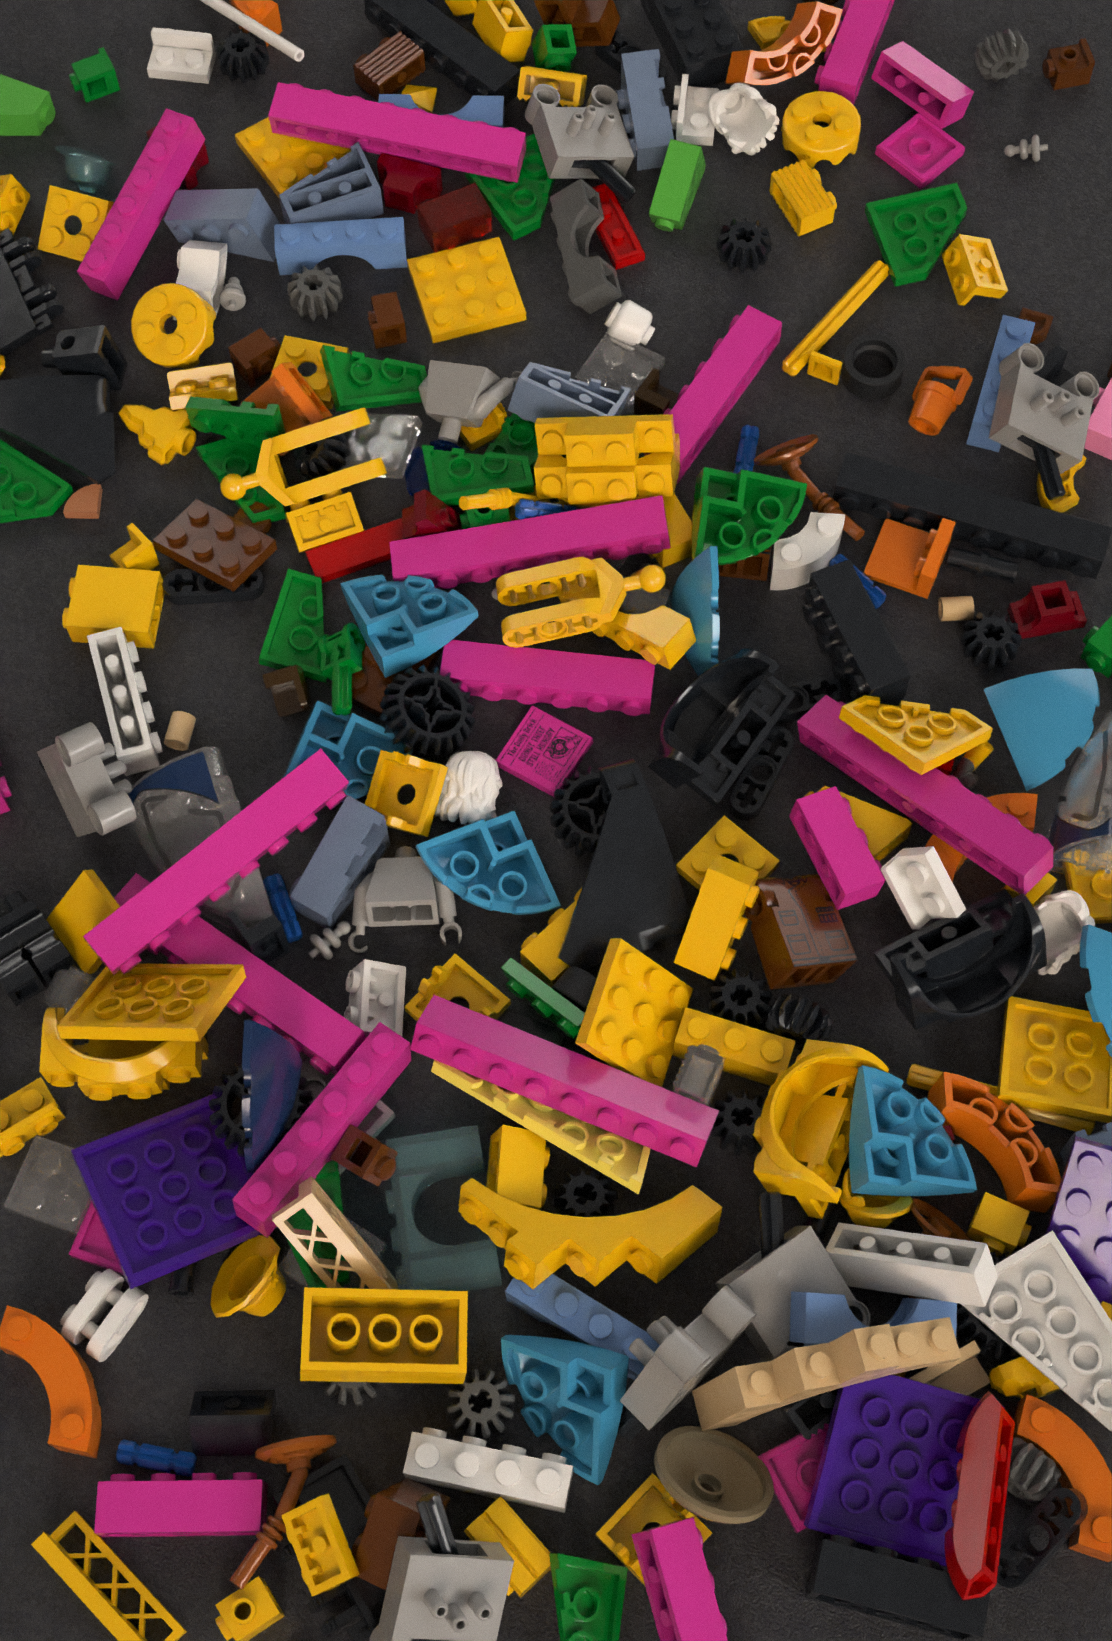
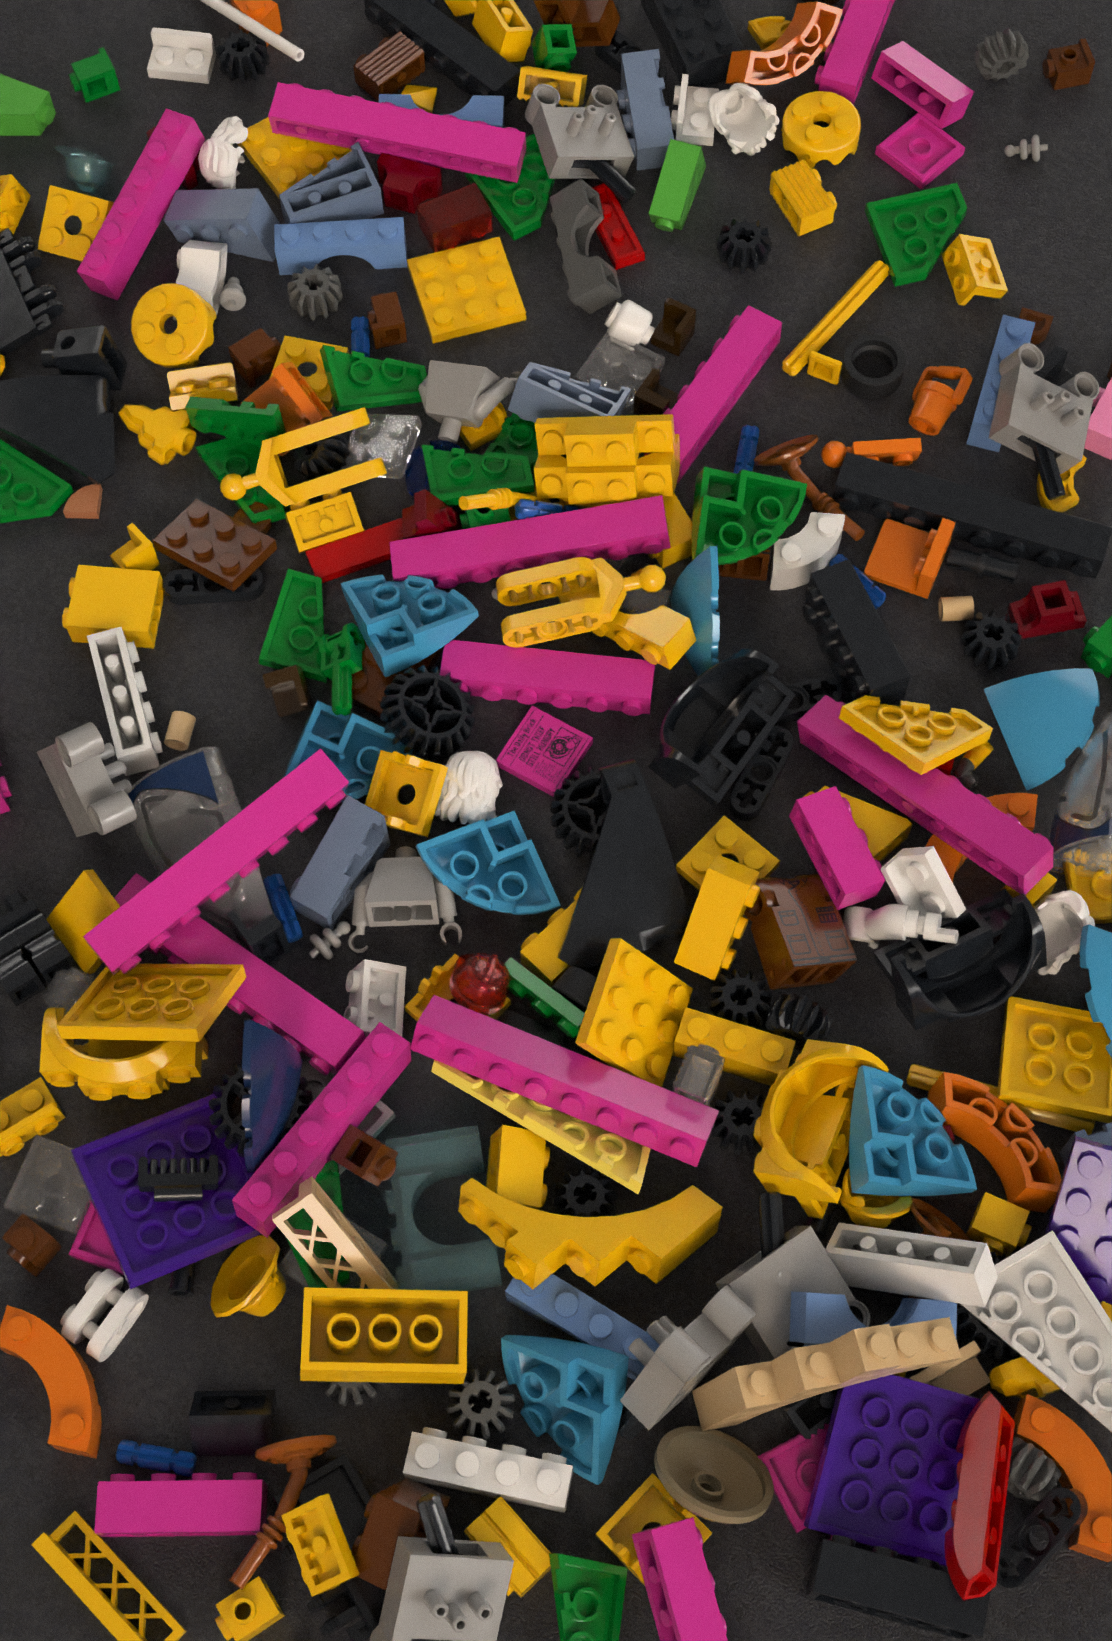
none -> reddish brown brick [2,1213,62,1277]
none -> black piece [138,1155,218,1202]
none -> white hair [198,116,248,189]
none -> blue axle [351,316,370,358]
none -> clear red piece [449,953,510,1016]
none -> dark brown panel [650,297,696,357]
none -> orange plate [821,438,922,468]
none -> white piece [842,904,959,949]

